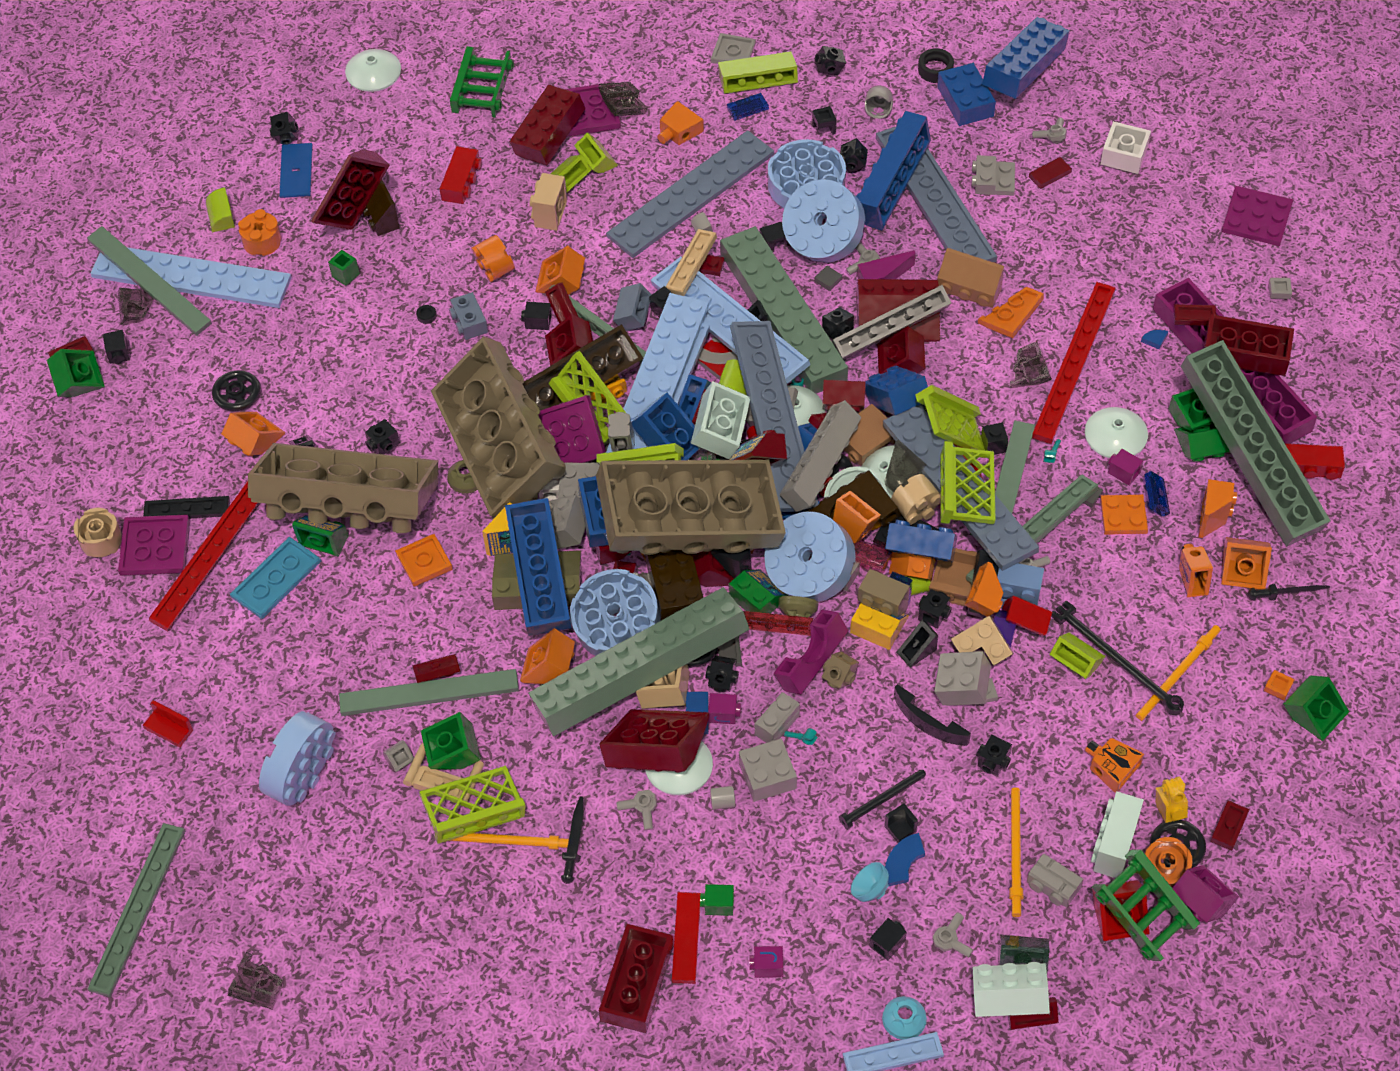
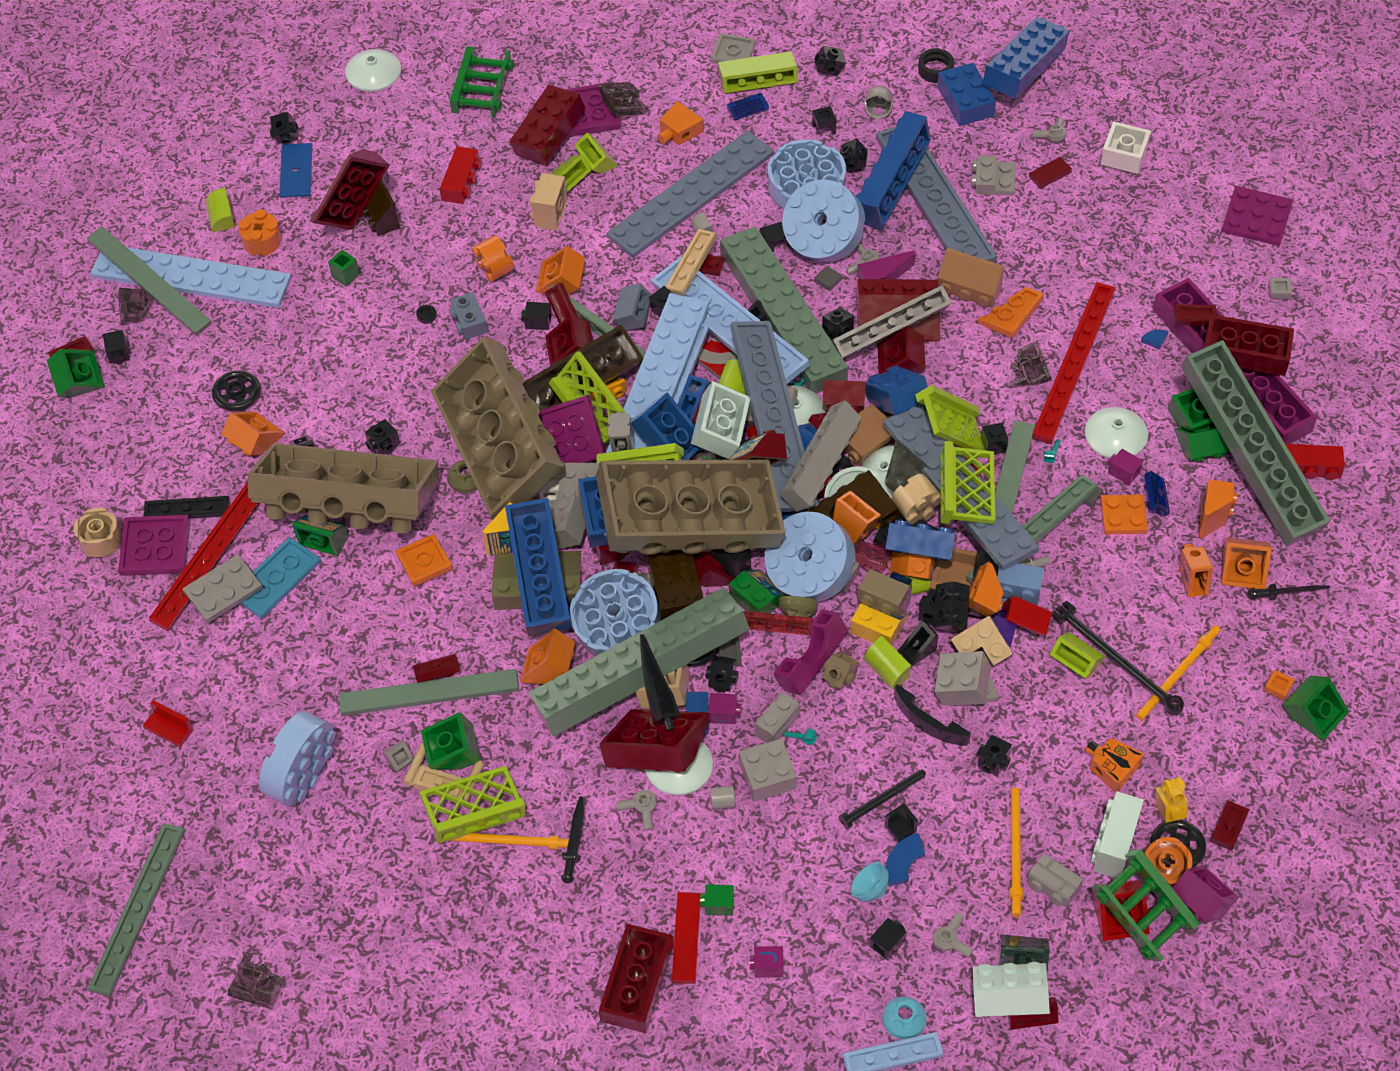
none -> light grey plate [183,554,263,624]
none -> black piece [640,634,680,732]
none -> lime brick [864,636,911,690]
none -> black brick [933,581,970,632]

